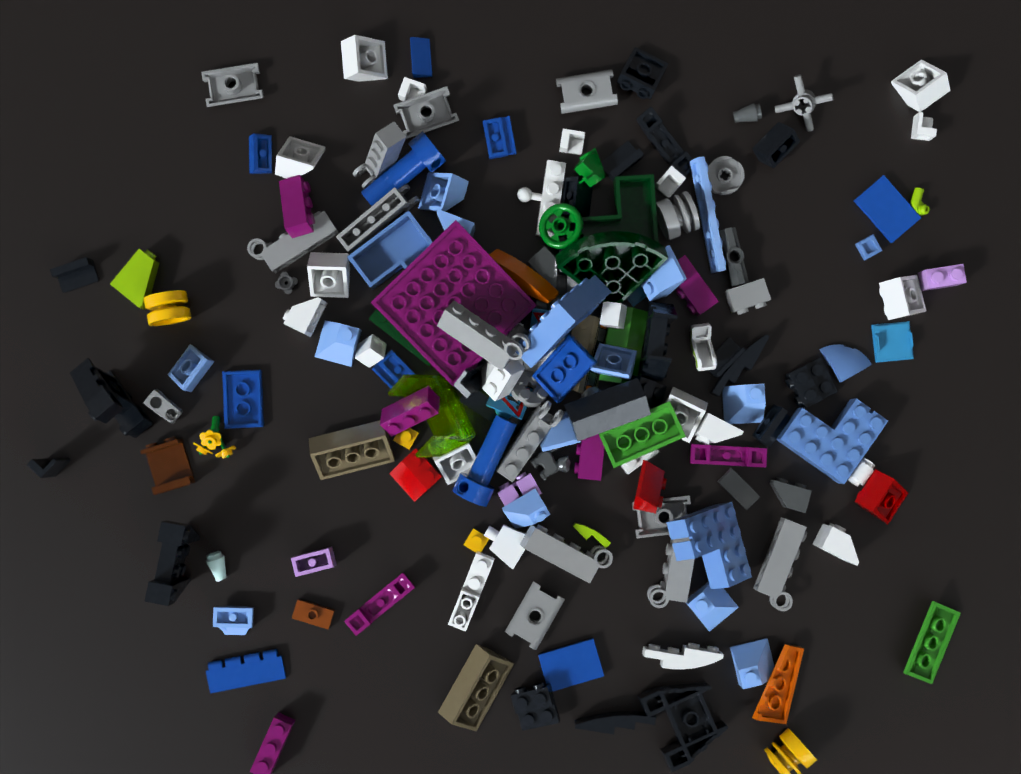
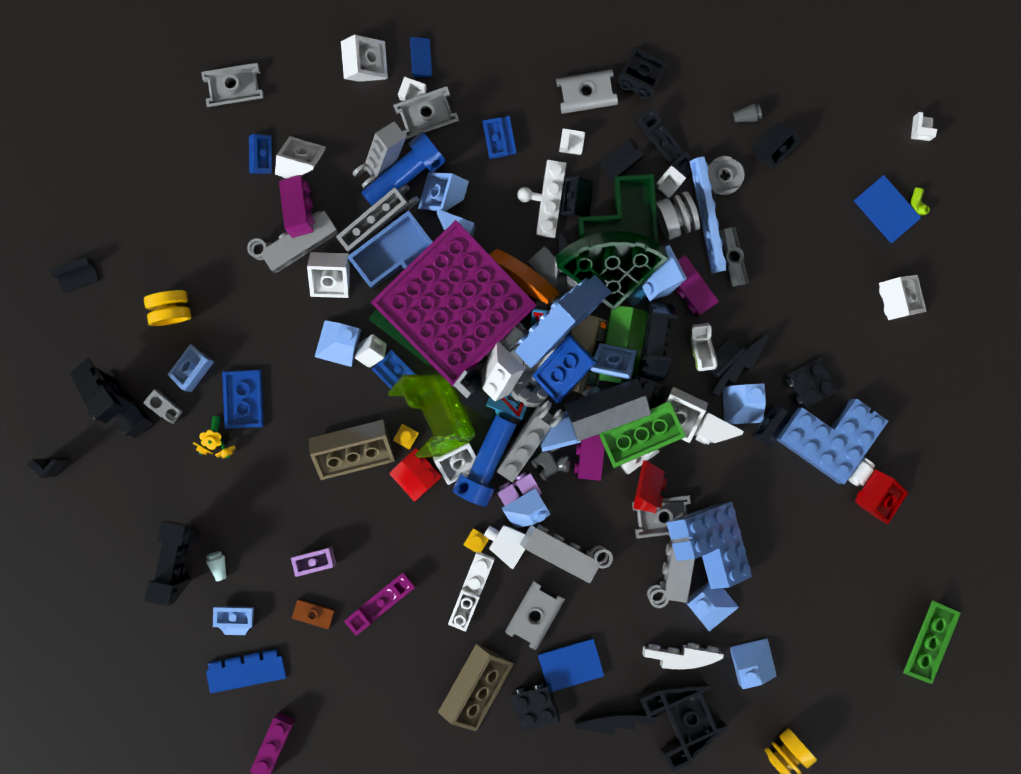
lime slope [110,249,159,310] -> none
reddish brown panel [140,437,196,495] -> none
flat silver plate [275,272,298,294] -> none
white slope [283,297,328,337] -> none
magenta brick [380,386,440,437] -> none
light grey hinge [437,301,531,371] -> none
green plate [539,203,583,249] -> none
lime slope [572,522,611,548] -> none
green piece [574,148,606,187] -> none
white panel [600,302,627,329] -> none
magenta slope [690,444,767,468] -> none
dark grey slope [717,468,760,510] -> none
light grey brick [724,278,771,315] -> none
orange wing [752,644,804,724] -> none
light grey hinge [753,517,807,611] -> none
dark grey slope [769,477,812,513] -> none
light grey bar [775,74,834,131] -> none
white slope [813,523,859,566] -> none
medium blue brick [819,344,872,382] -> none
medium blue tile [855,234,883,260] -> none
dark azure piece [871,321,914,363] -> none
white slope [891,59,951,112] -> none
lavender brick [918,264,967,291] -> none

